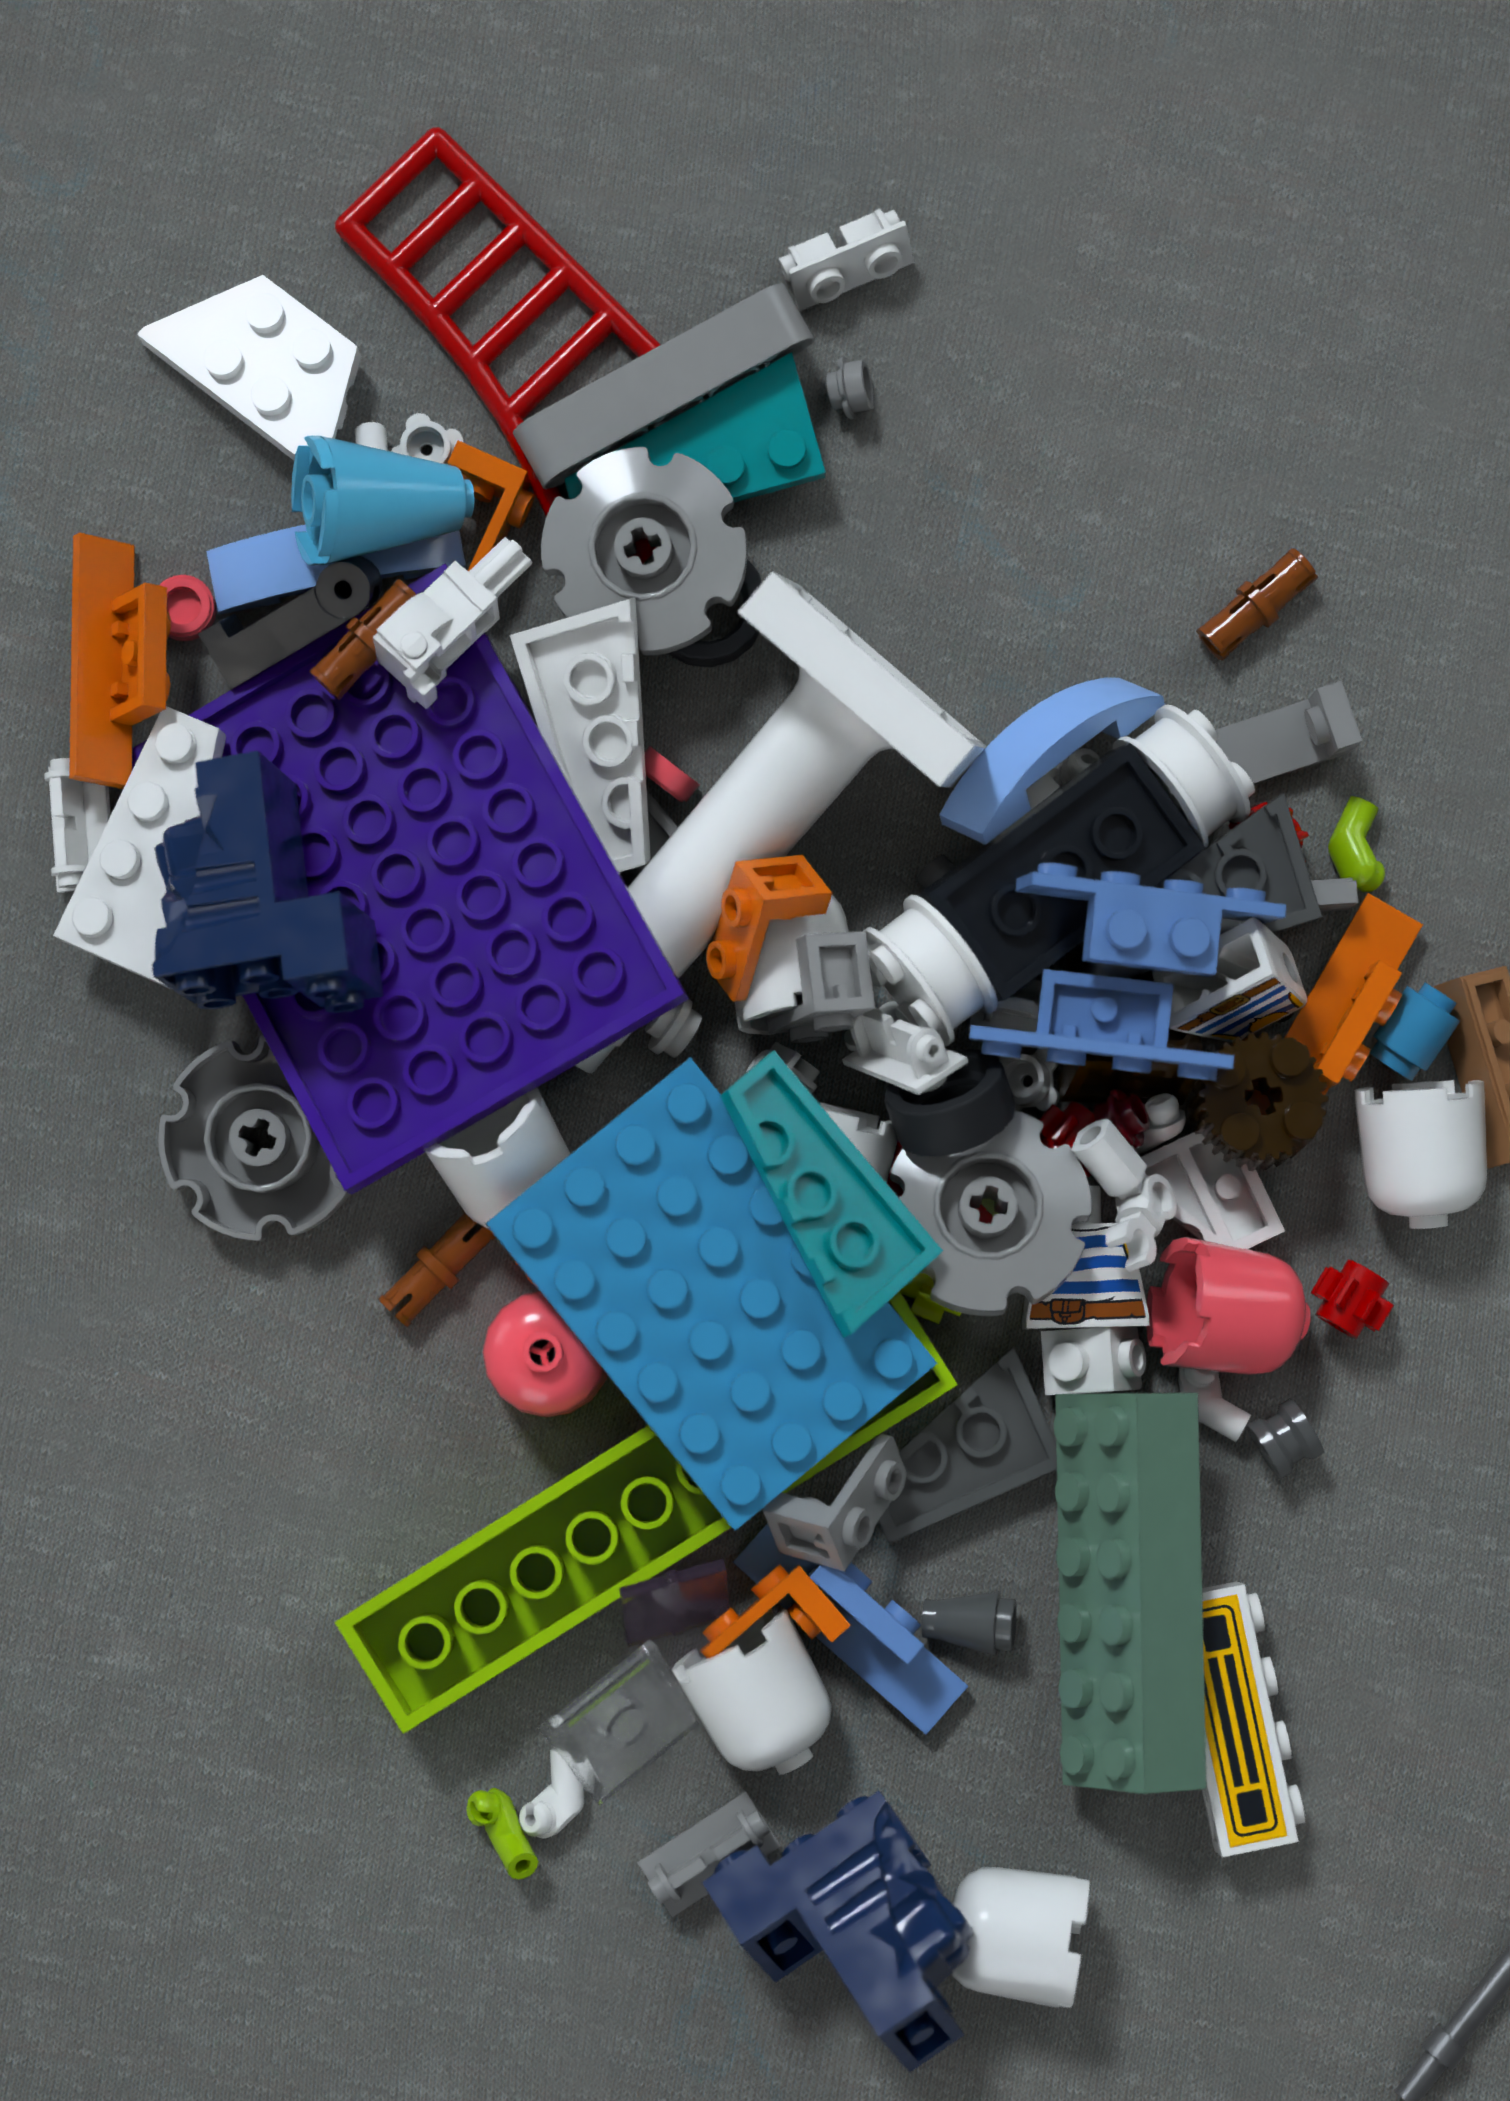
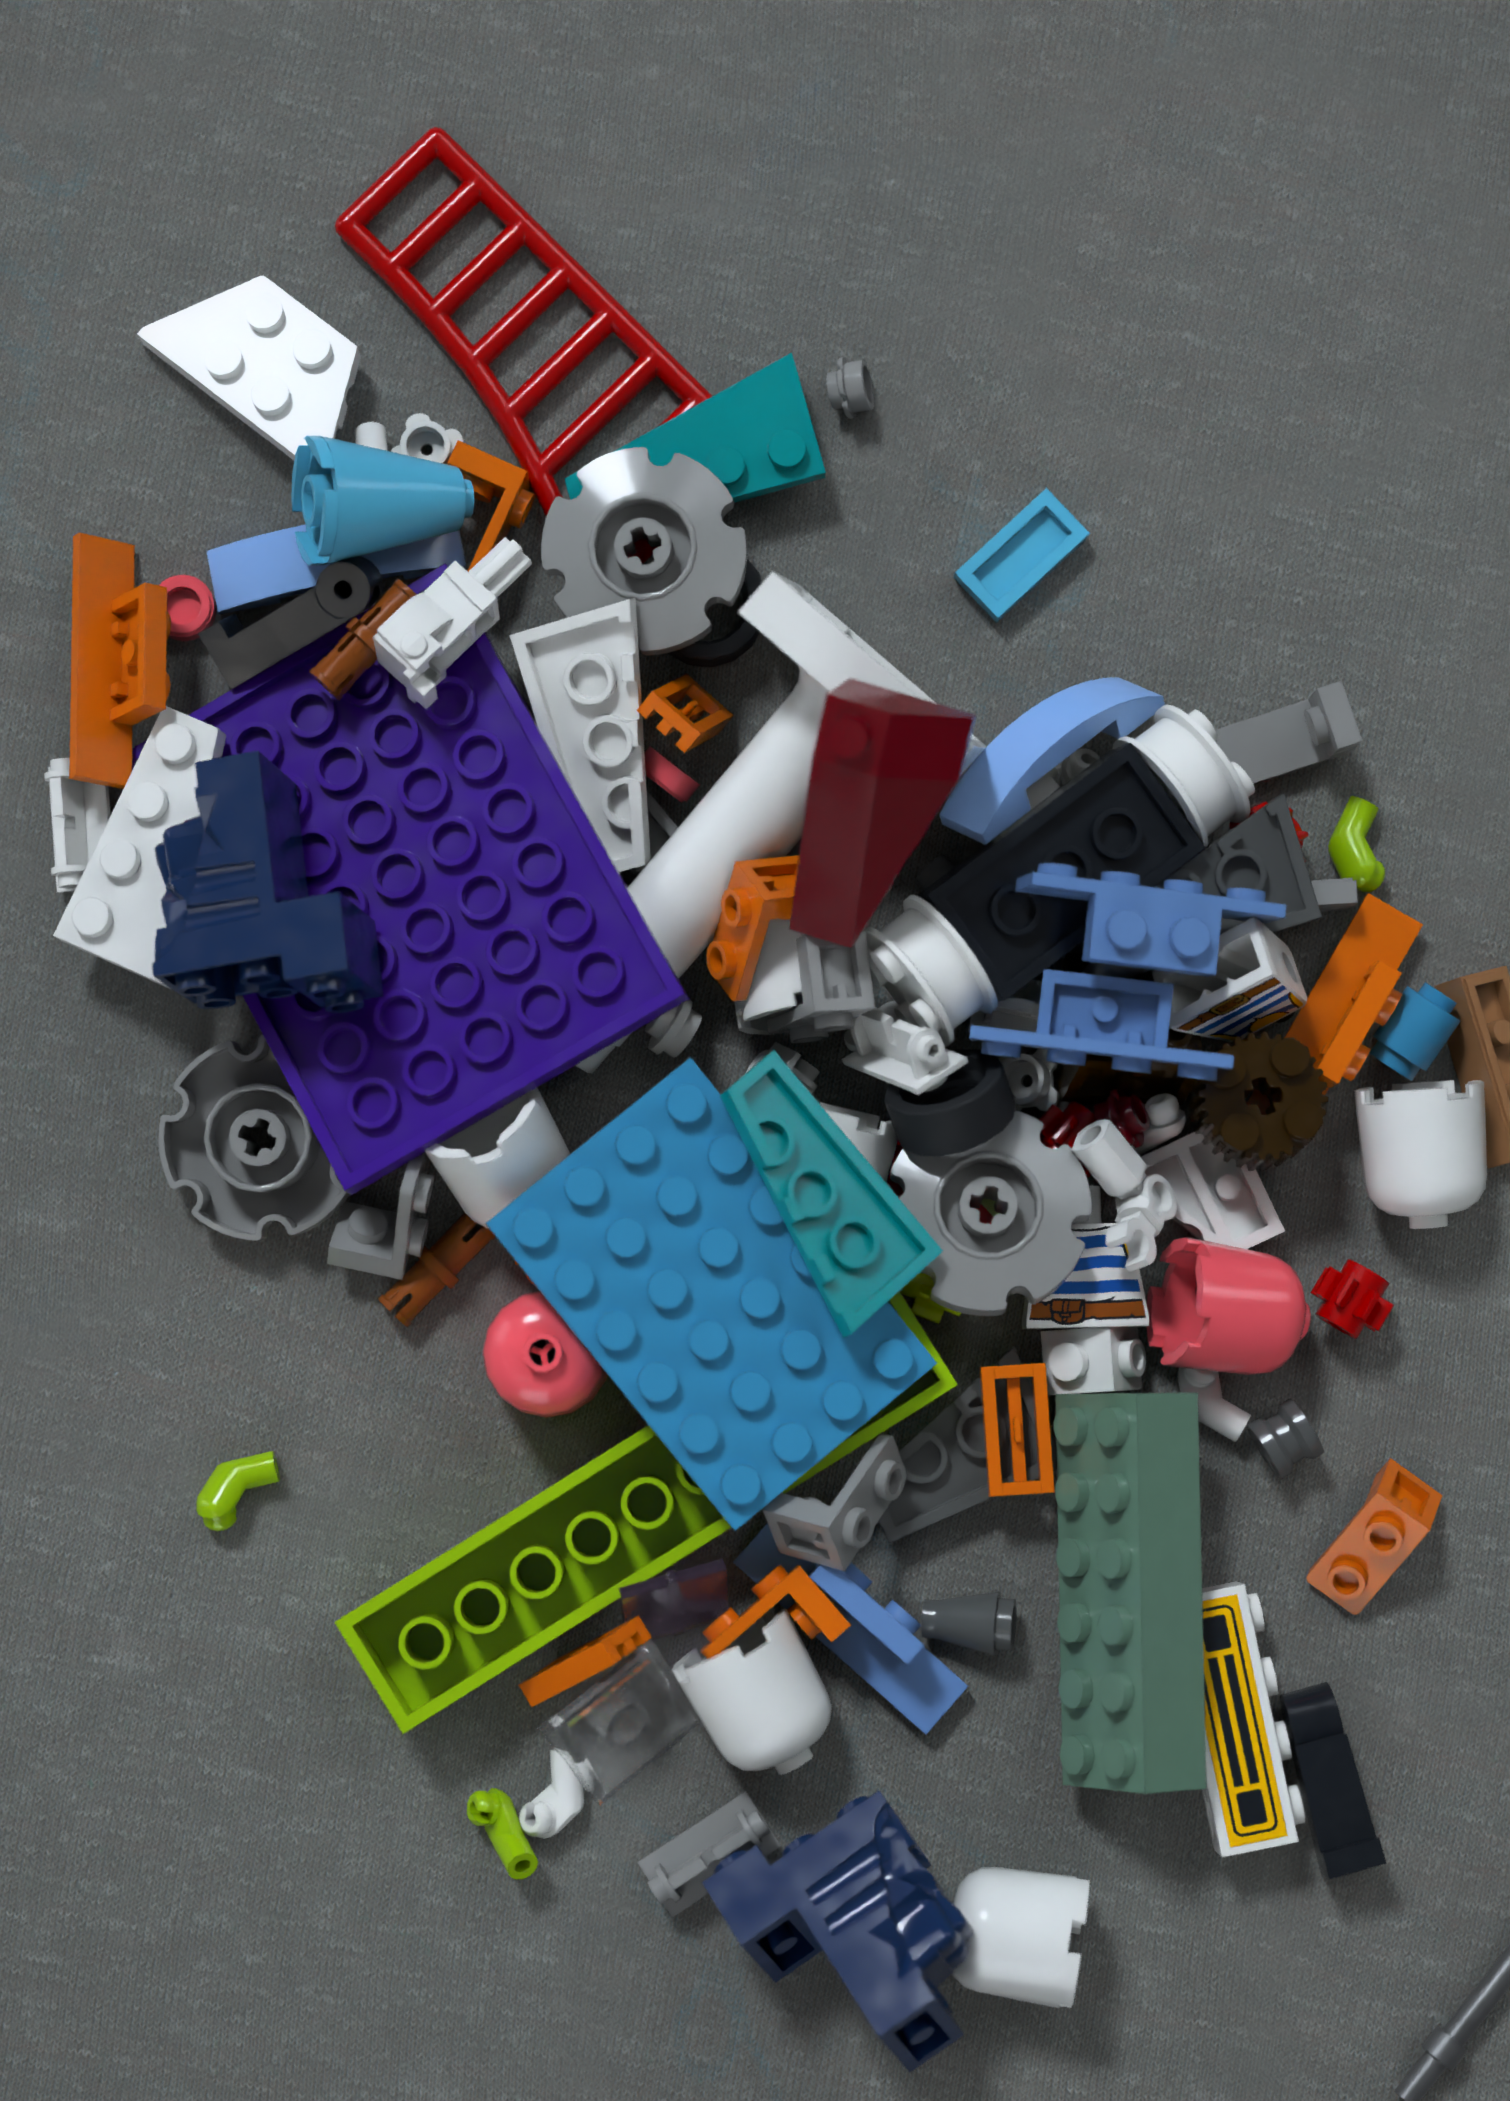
light grey beam [513,283,815,489] -> none
white hinge [778,209,914,312] -> none
dark orange pin [1196,548,1318,661] -> none
none -> lime arm [196,1451,280,1531]
none -> light grey bracket [327,1152,434,1280]
none -> orange tile [518,1615,652,1707]
none -> orange tile [636,674,734,753]
none -> dark red wedge [789,678,976,948]
none -> medium azure tile [953,488,1090,623]
none -> orange tile [979,1363,1055,1497]
none -> black leg [1280,1682,1386,1880]
none -> orange bracket [1306,1458,1443,1615]

